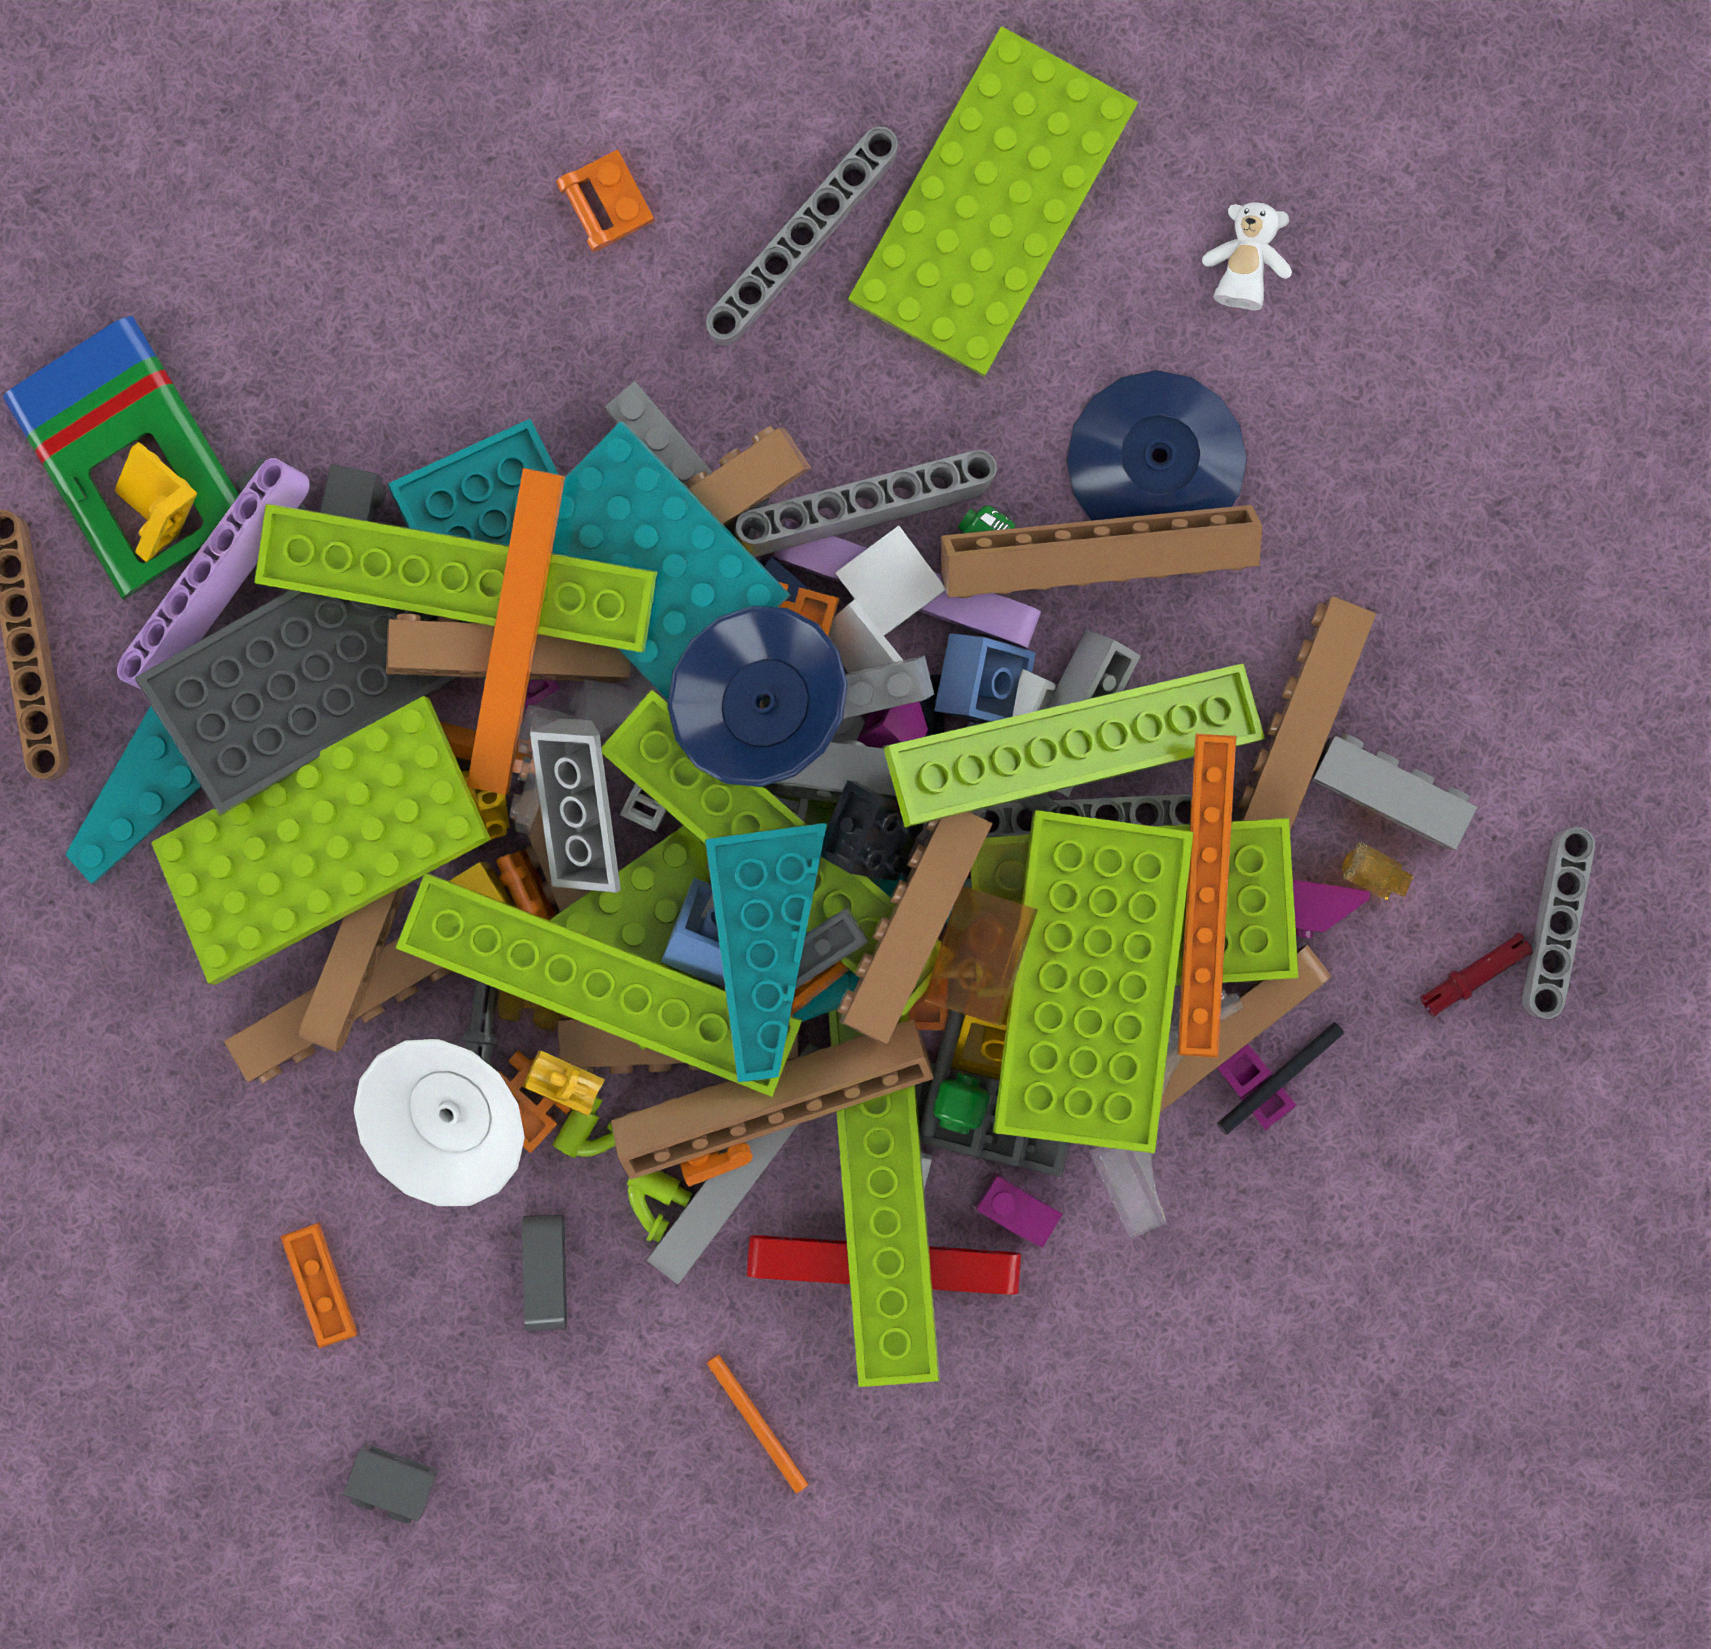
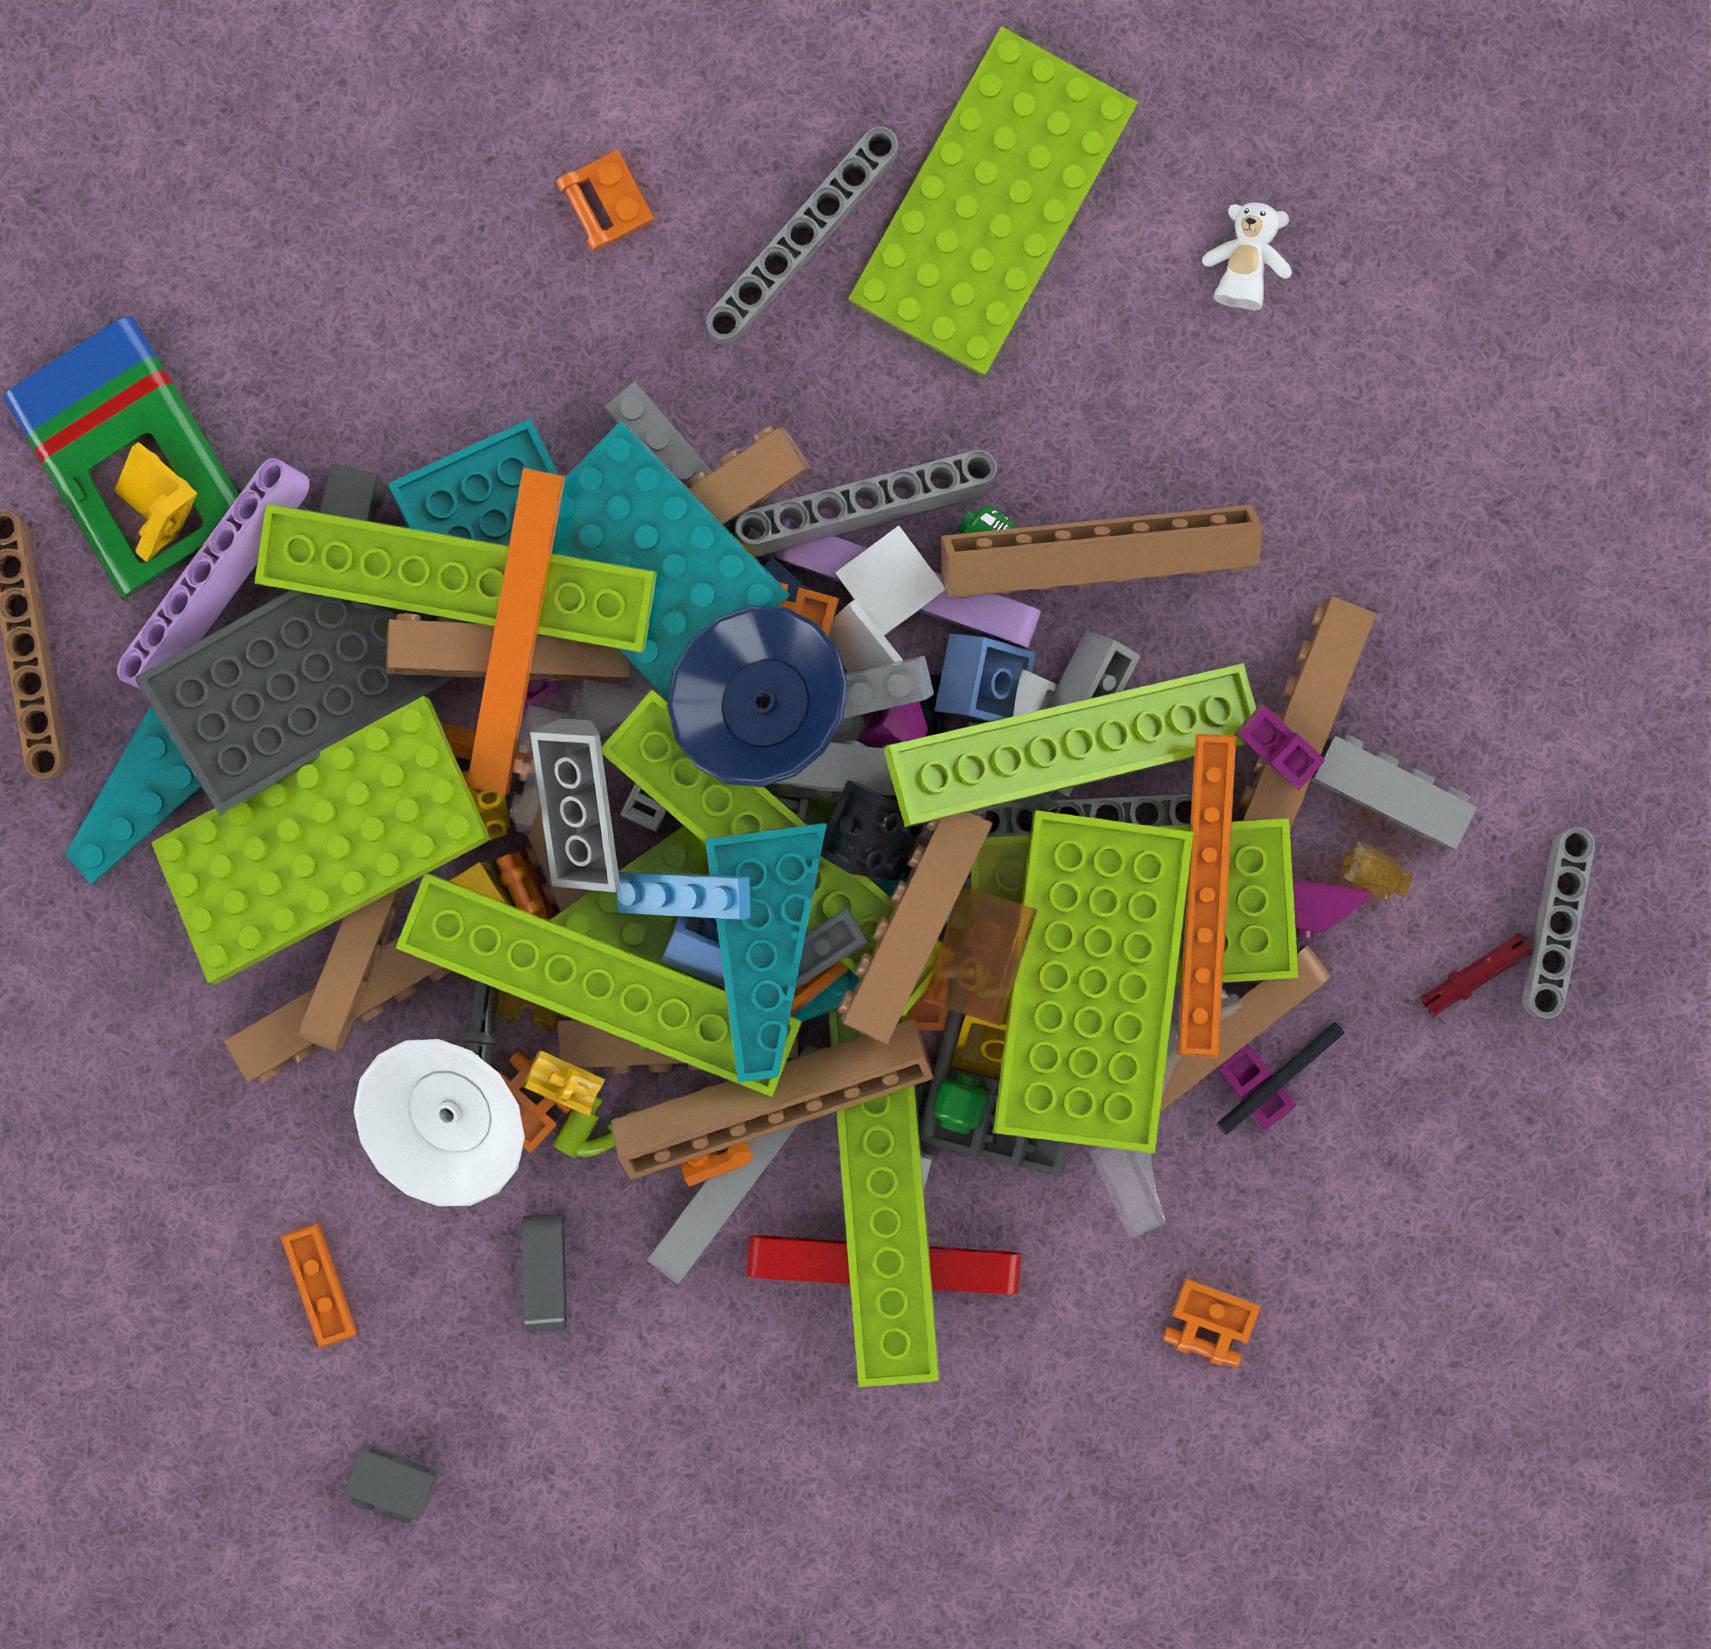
lime plant [626,1170,693,1243] -> none
orange bar [706,1354,809,1493] -> none
magenta slope [975,1173,1063,1248] -> none
dark blue dish [1067,370,1247,521] -> none
none -> dark azure plate [617,871,751,920]
none -> orange plate [1162,1277,1261,1368]
none -> magenta slope [1234,704,1325,790]

